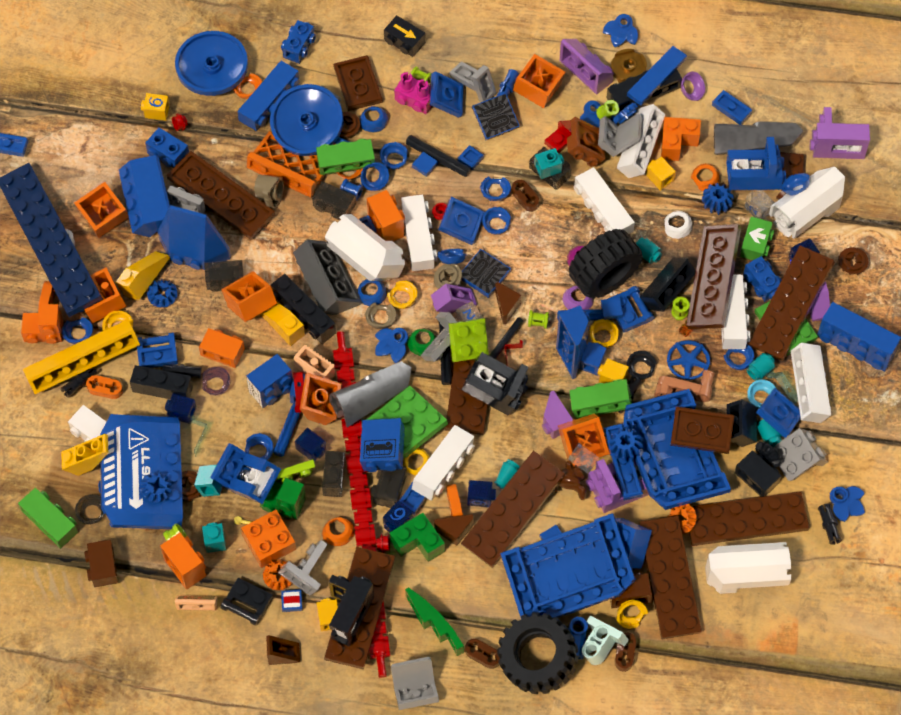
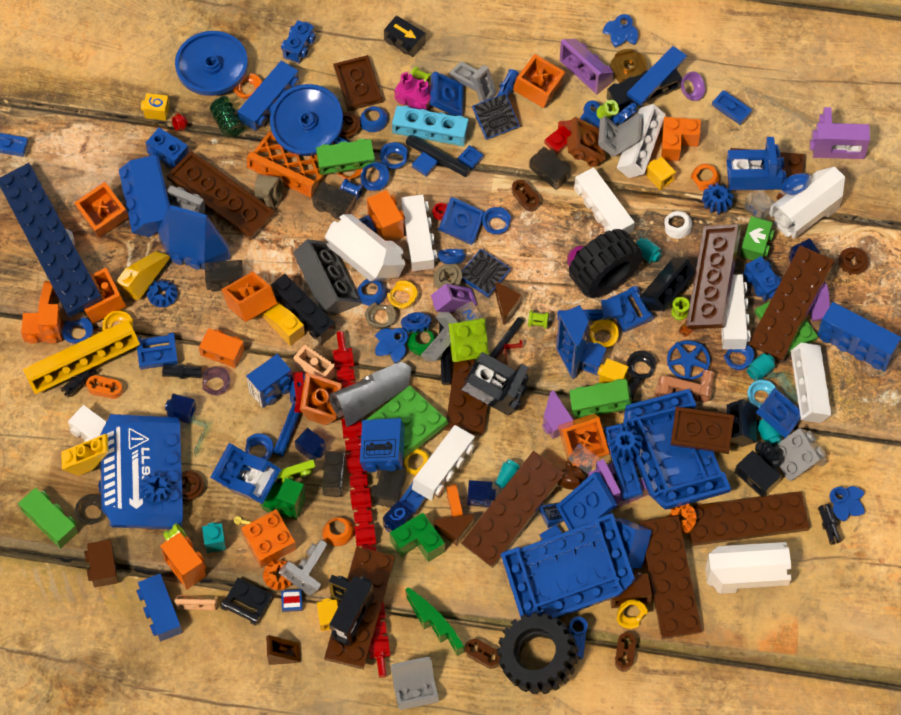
black brick [130,365,193,402] -> none
teal brick [194,465,222,497] -> none
red plate [376,534,390,553] -> none
blue piece [480,177,511,201] -> none
teal brick [534,148,564,179] -> none
medium lavender piece [562,286,593,310] -> none
light aqua tile [582,616,628,665] -> none
flat silver panel [714,121,803,155] -> none
none -> blue brick [136,574,183,642]
none -> clear green piece [209,96,244,138]
none -> medium azure brick [392,106,468,147]
none -> blue gear [401,312,432,333]
none -> slope [539,503,564,528]
none -> blue plate [556,472,617,531]

